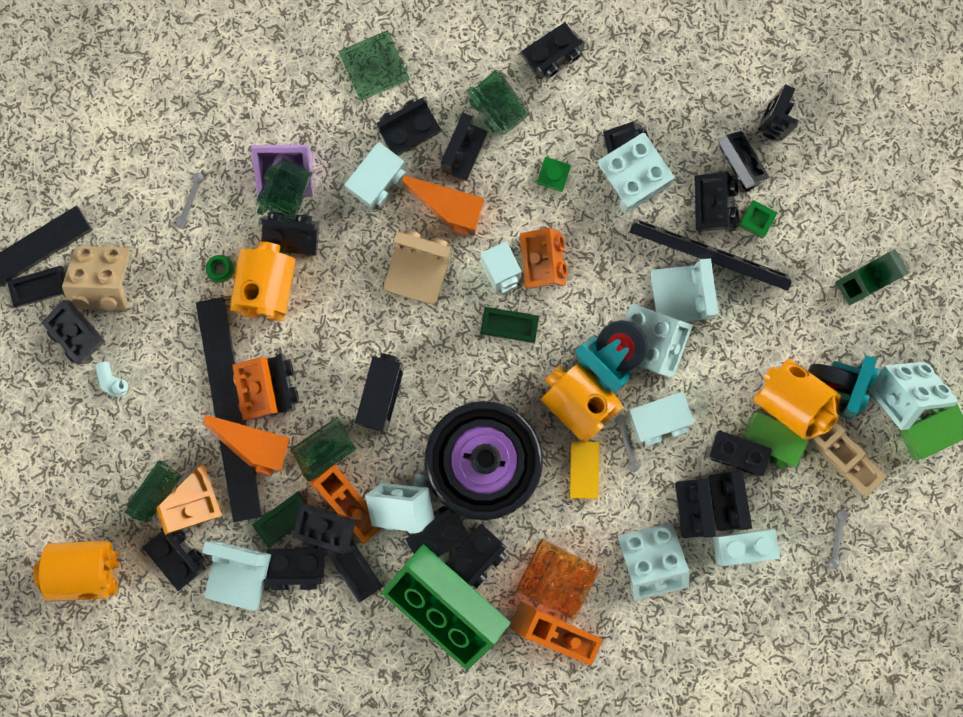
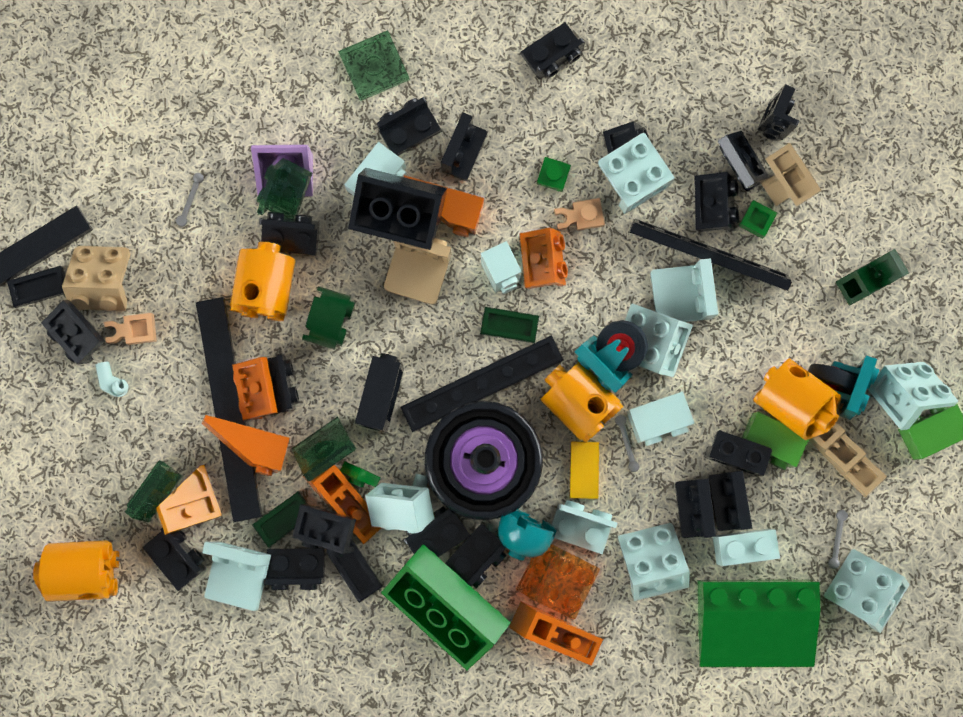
green plate [206,255,234,283] -> none
clear green bracket [466,70,531,134] -> none
none -> light nougat plate [104,313,157,345]
none -> dark green brick [302,286,355,350]
none -> green plate [340,461,381,488]
none -> black slope [348,168,447,250]
none -> black tile [400,335,564,433]
none -> teal cylinder [498,510,557,561]
none -> light aqua bracket [552,500,617,554]
none -> light nougat plate [554,198,605,231]
none -> green slope [697,580,821,667]
none -> tan tile [761,143,822,207]
none -> light aqua bracket [824,549,910,633]

